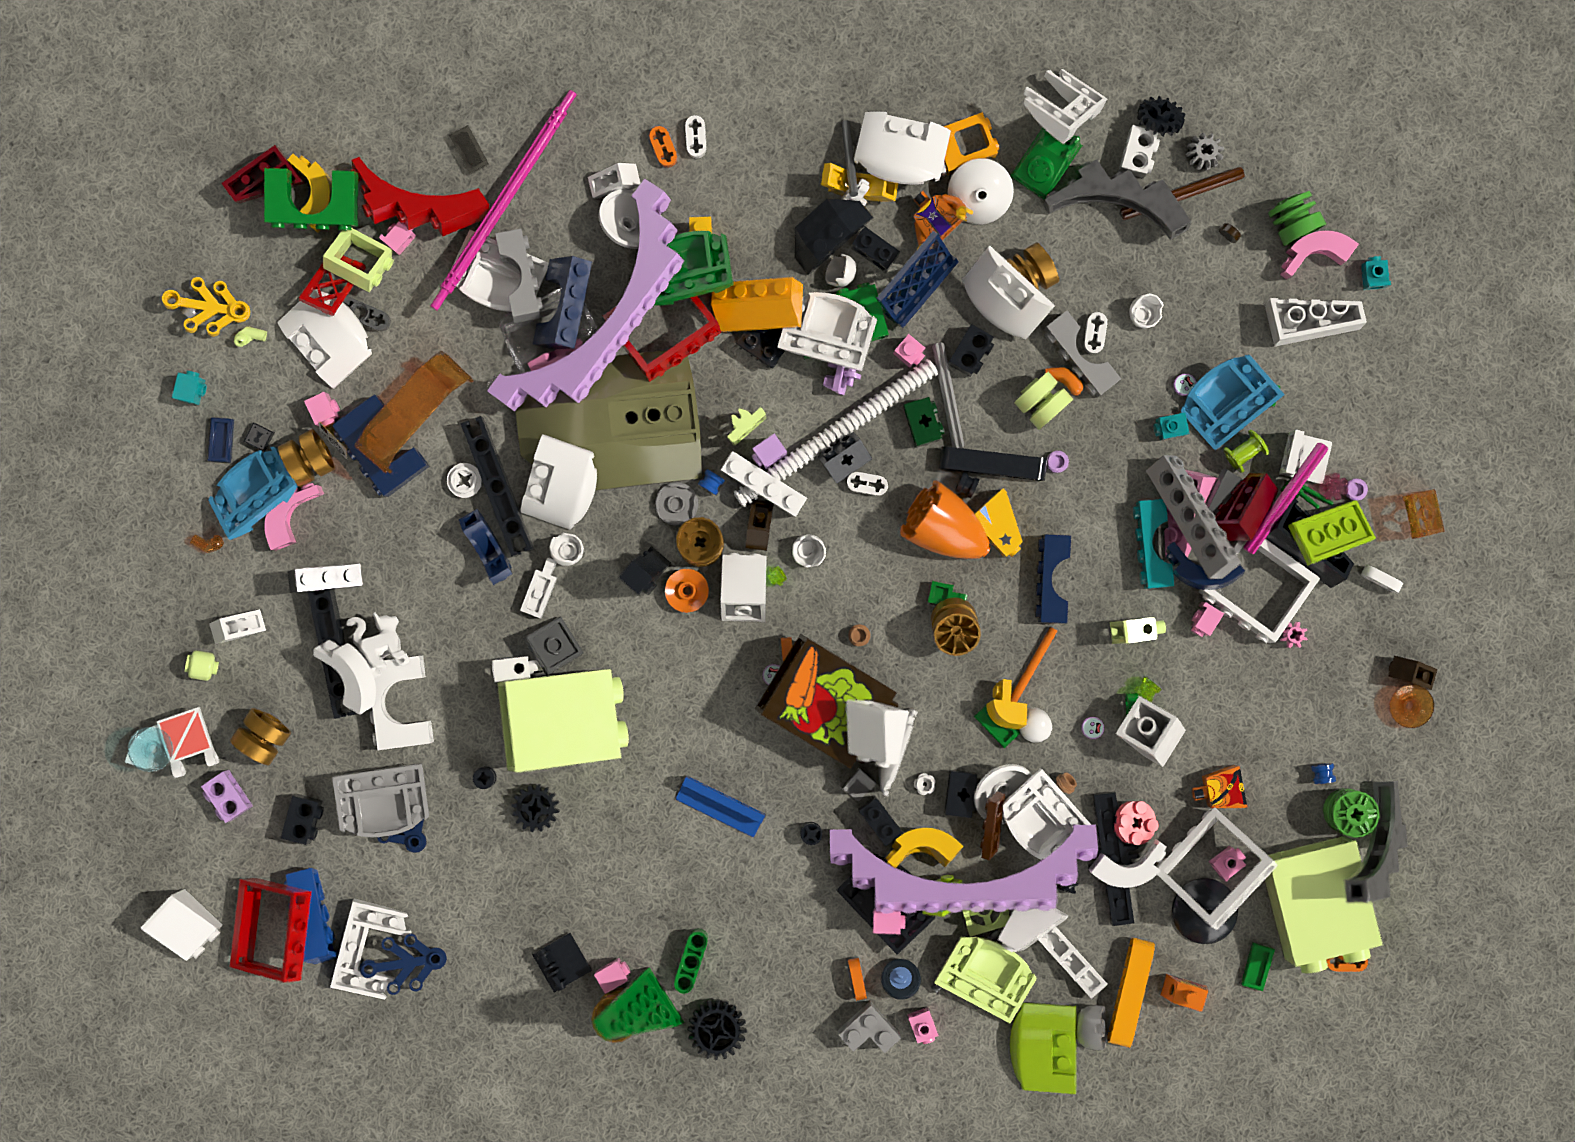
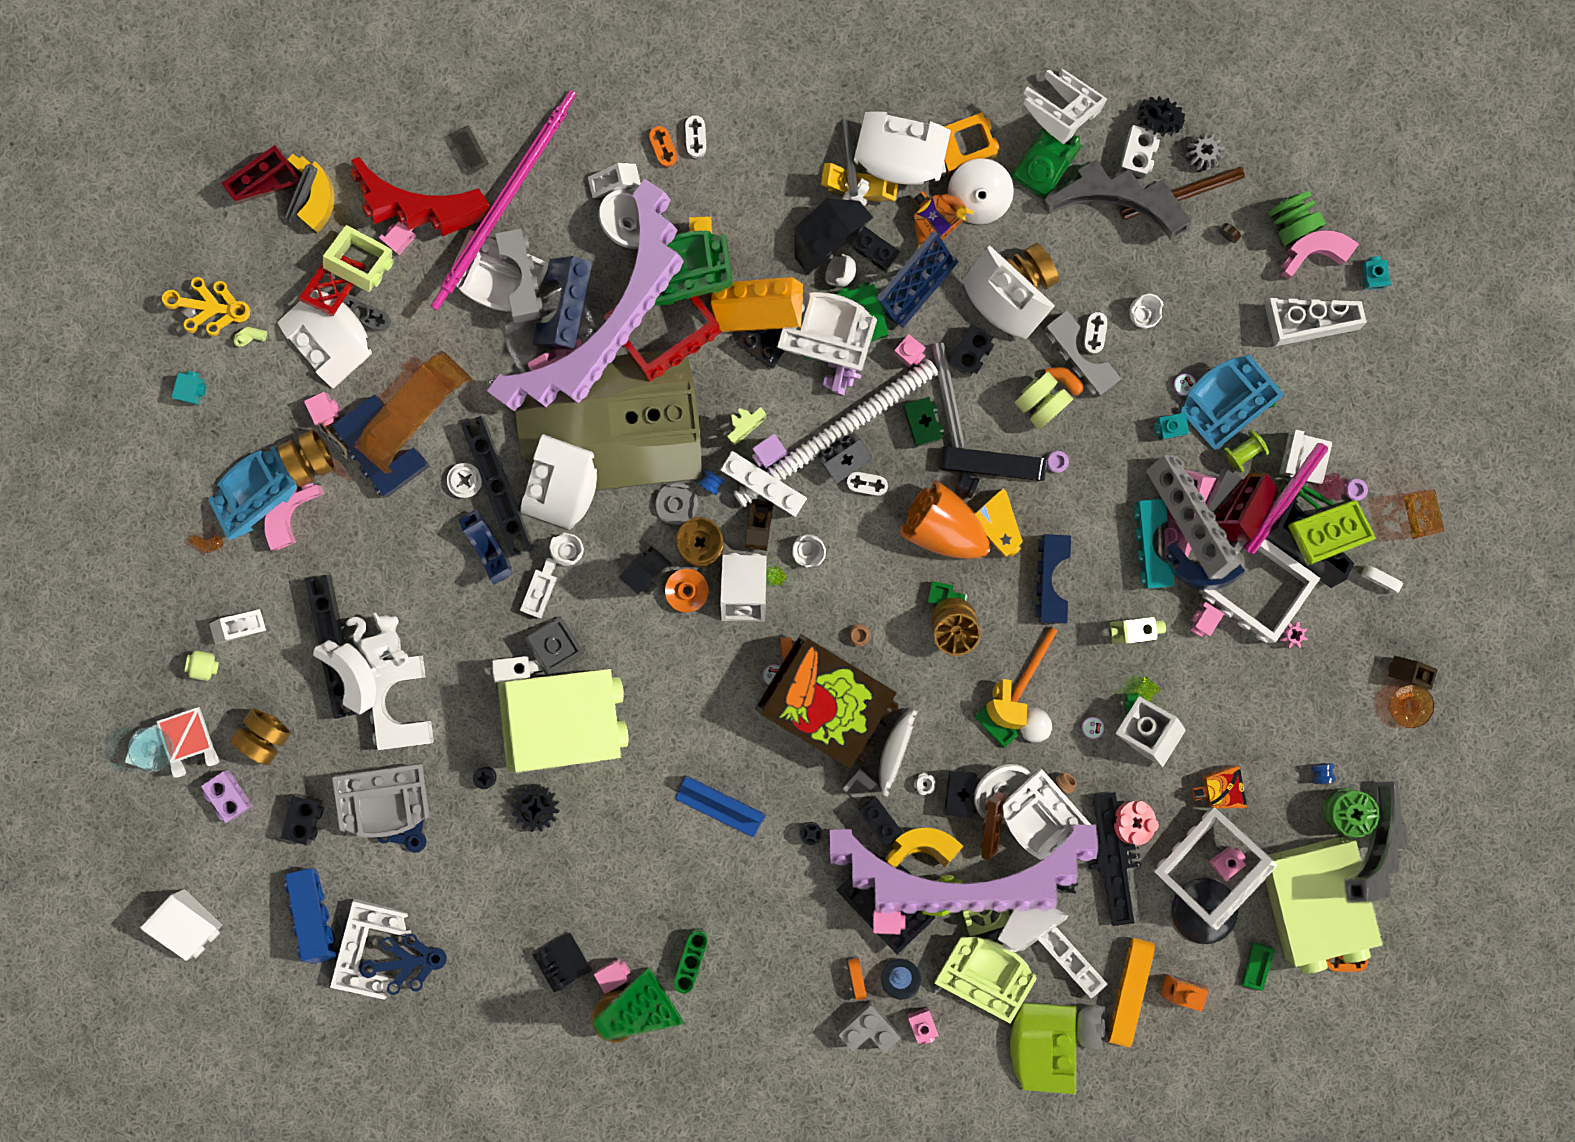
dark blue tile [208,417,234,463] -> none
red window [230,878,311,983] -> none
tile [244,422,275,452] -> none
green arch [264,168,358,231] -> none
arch [288,564,363,593] -> none
black gear [687,999,747,1060] -> none
white slope [847,700,909,767] -> none
white arch [1088,839,1167,888] -> none
none -> dark grey axle [285,164,318,223]

